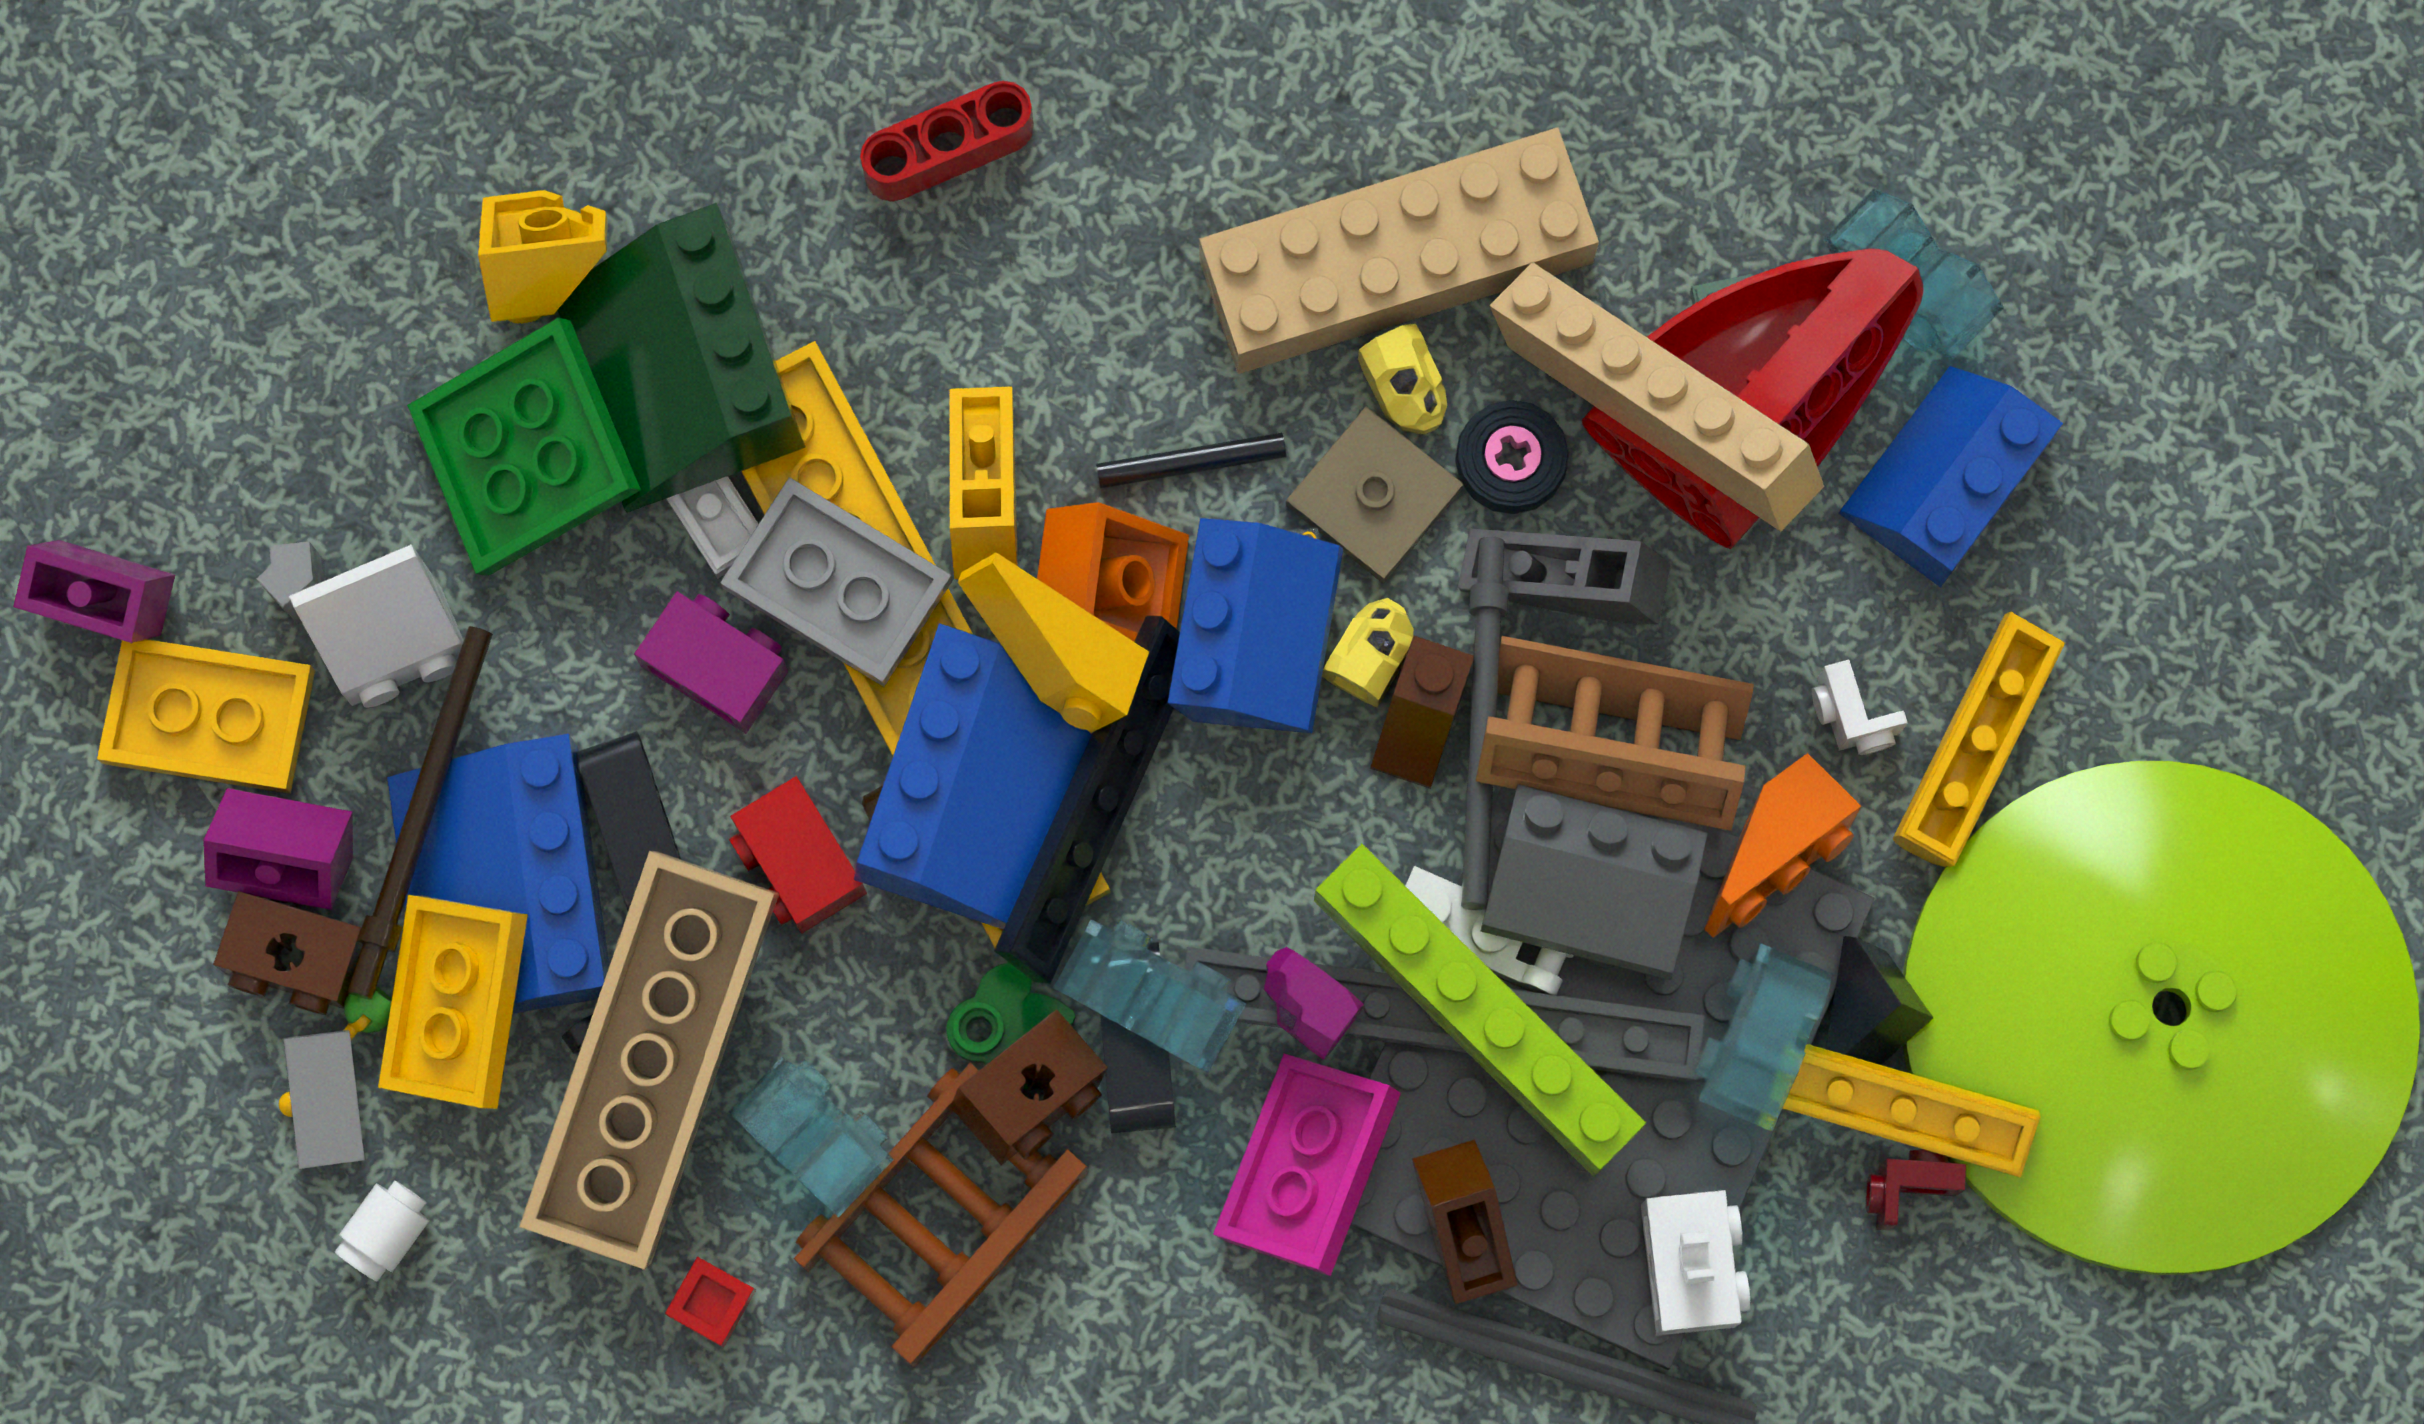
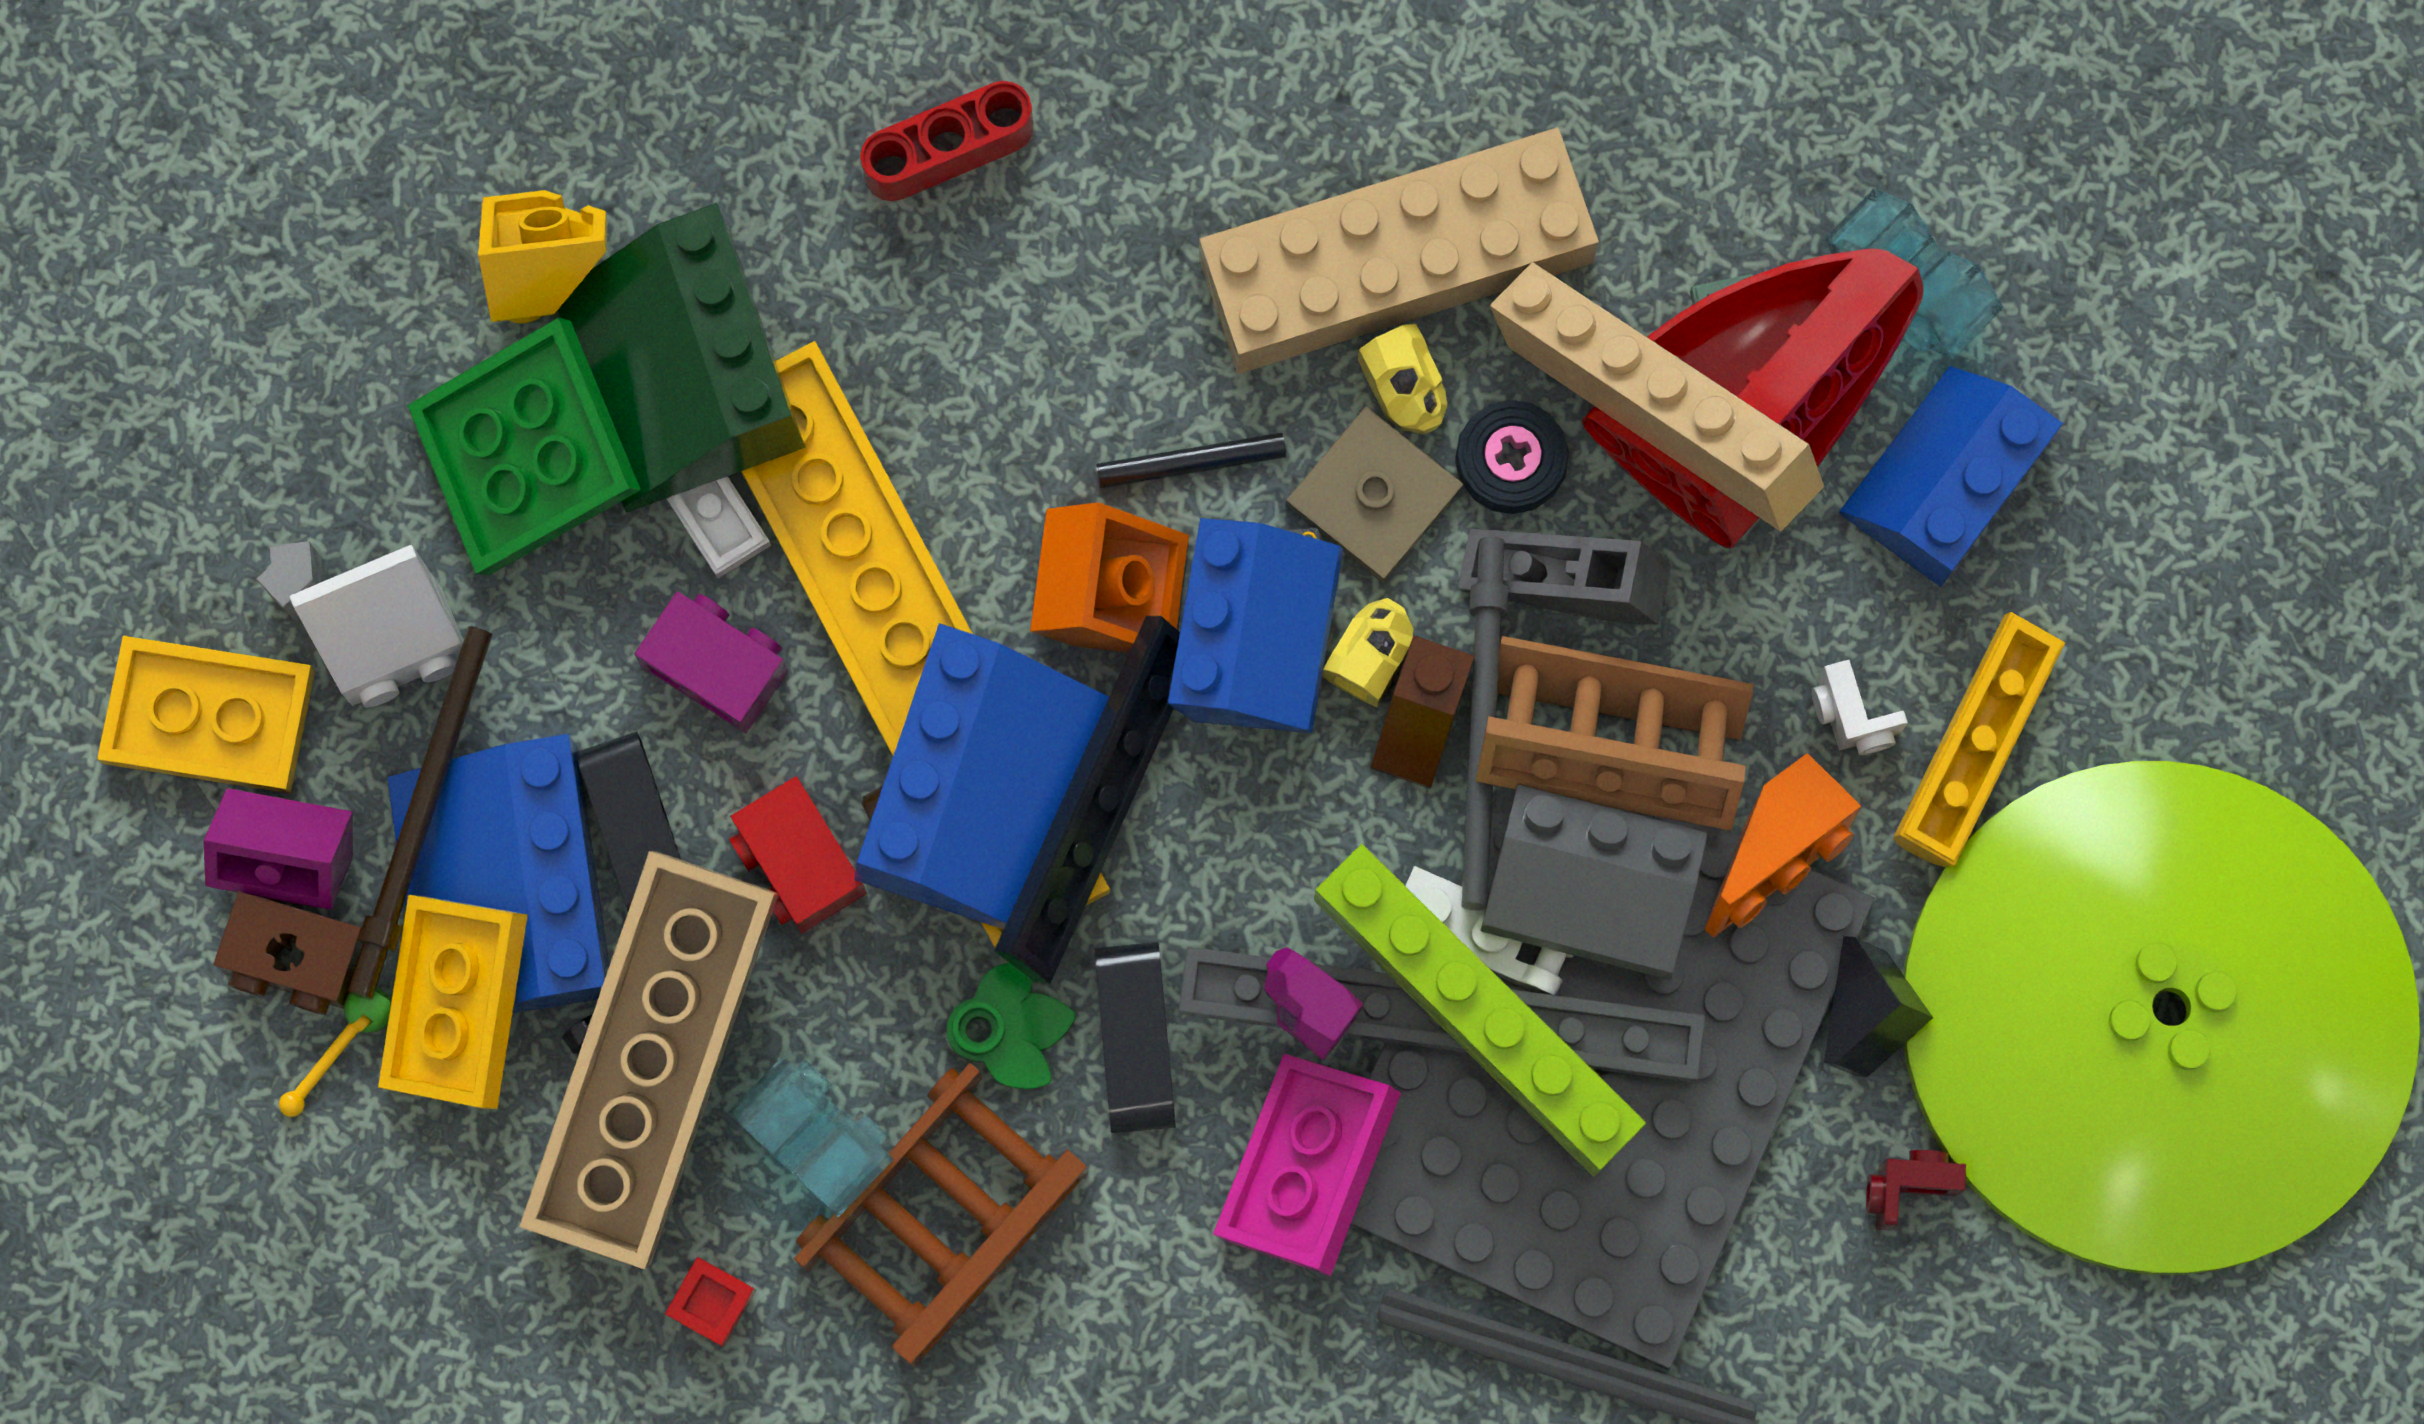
magenta brick [13,540,175,643] -> none
light grey tile [283,1030,365,1169] -> none
white brick [335,1180,429,1282] -> none
light grey plate [720,477,953,687] -> none
yellow slope [950,387,1018,579] -> none
reddish brown brick [951,1009,1108,1165] -> none
yellow slope [958,552,1149,733] -> none
clear light blue brick [1053,919,1246,1073] -> none
reddish brown slope [1412,1139,1518,1305] -> none
white brick [1641,1190,1750,1336] -> none
clear light blue brick [1694,943,1833,1131] -> none
yellow tile [1768,1038,2040,1177] -> none

